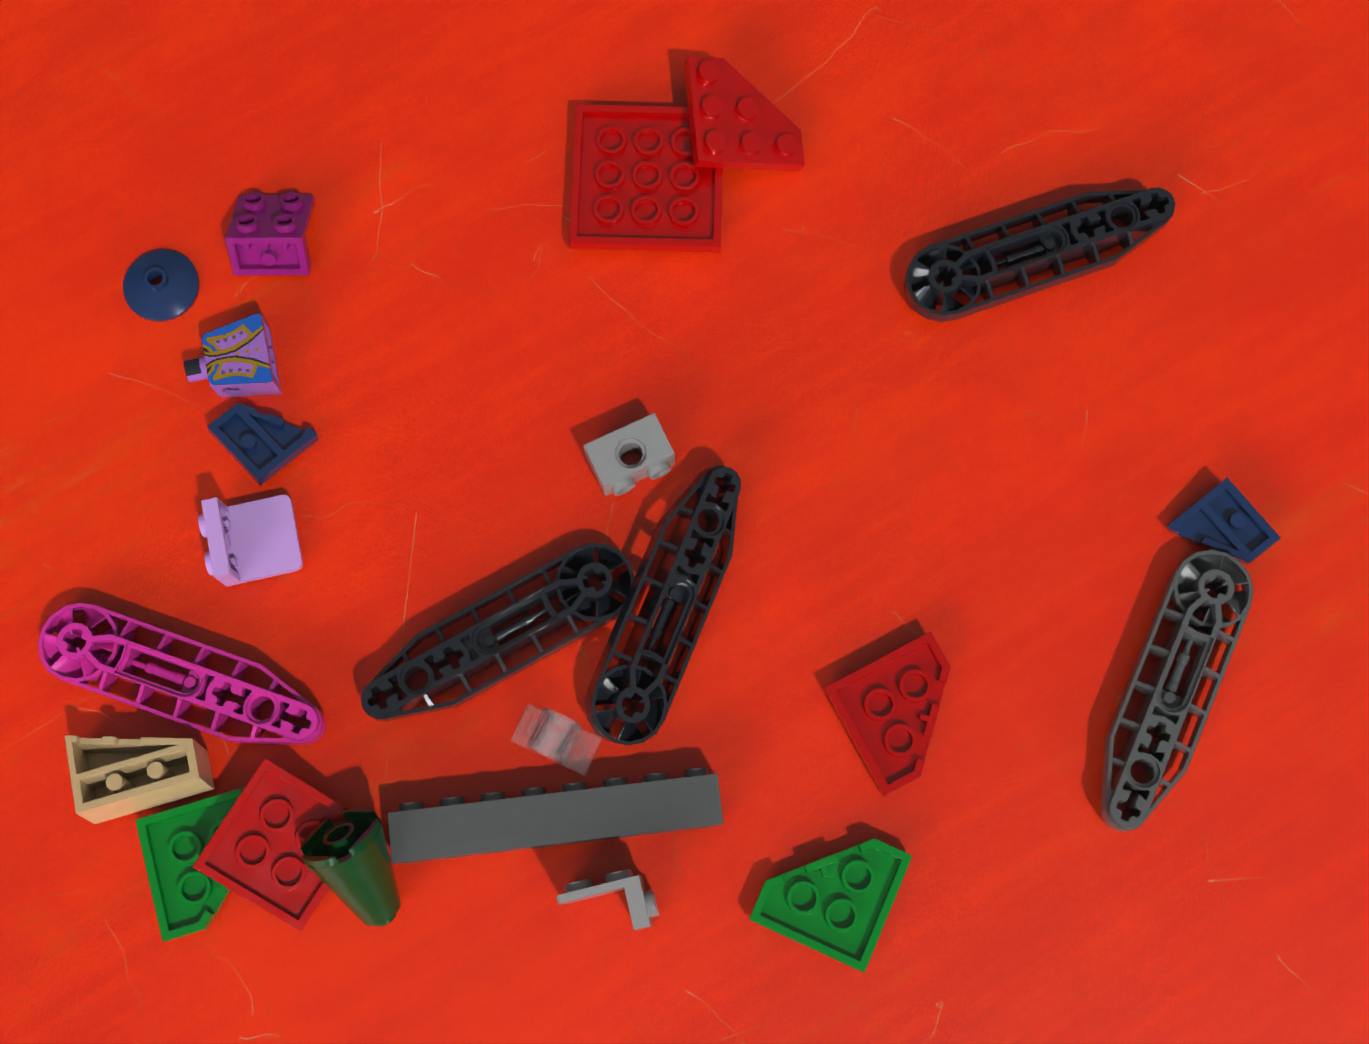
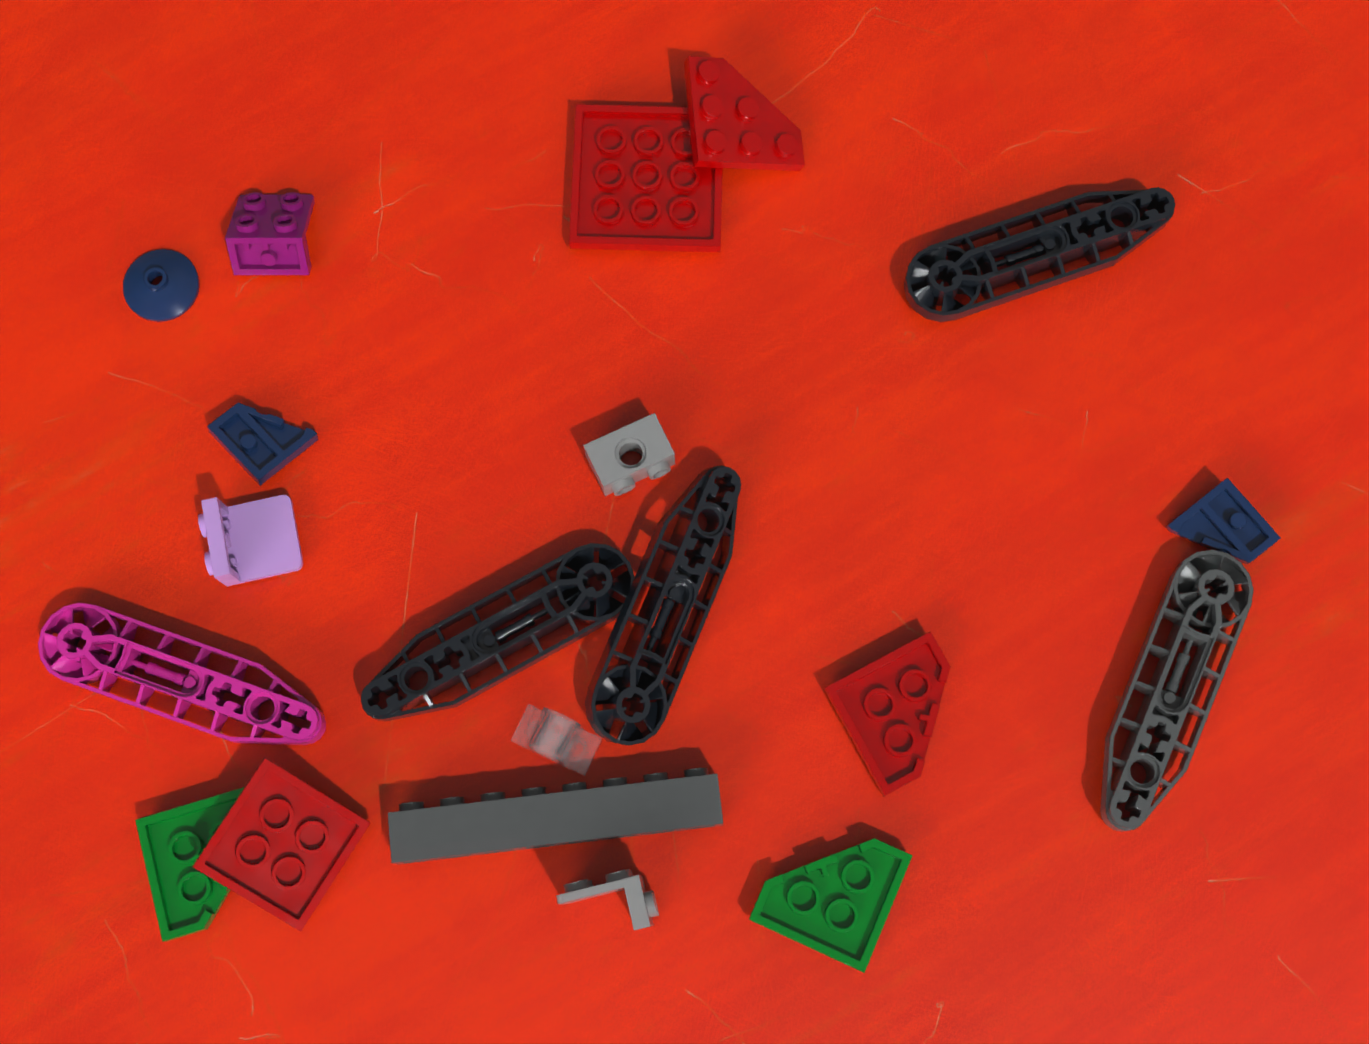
tan wedge [64,735,215,824] -> none
torso [184,313,282,397] -> none
dark green cone [300,807,401,927] -> none

